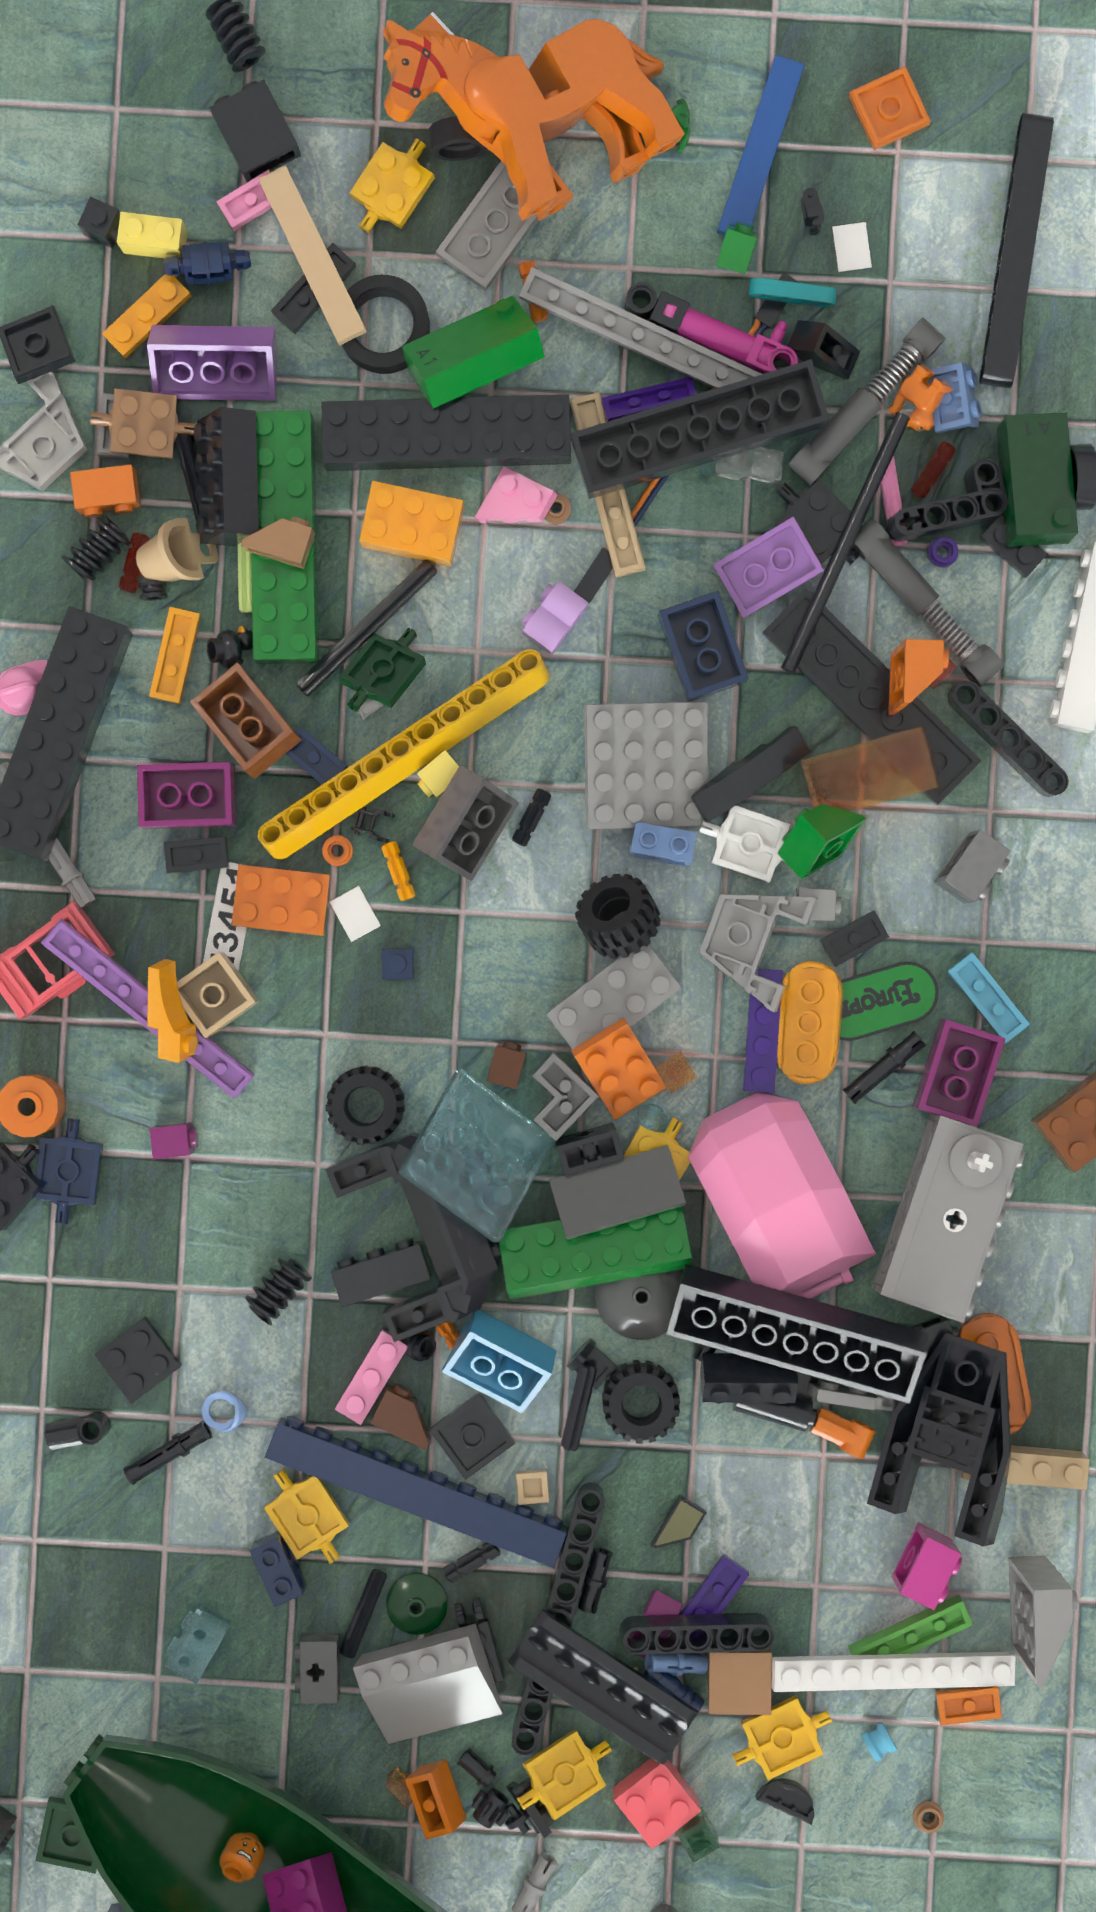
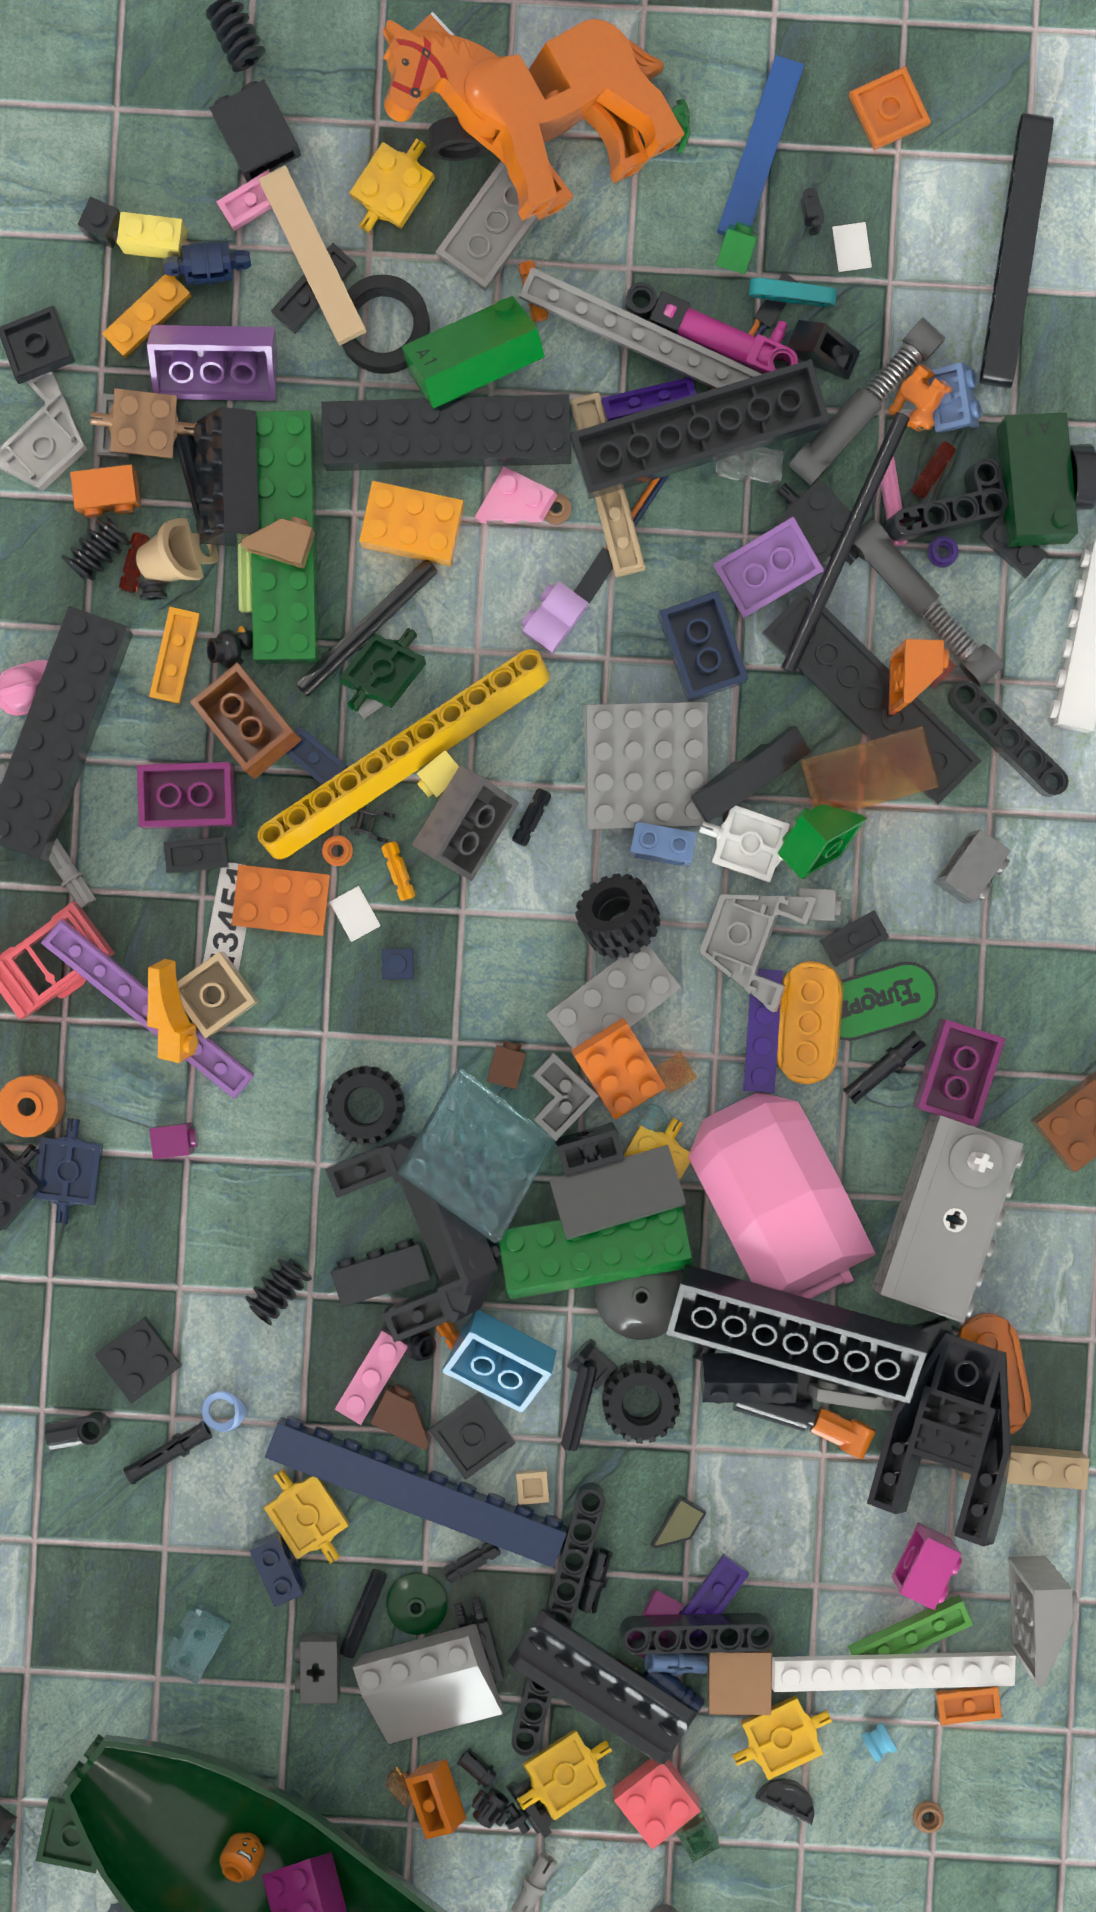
medium azure plate [946,952,1030,1044] -> none

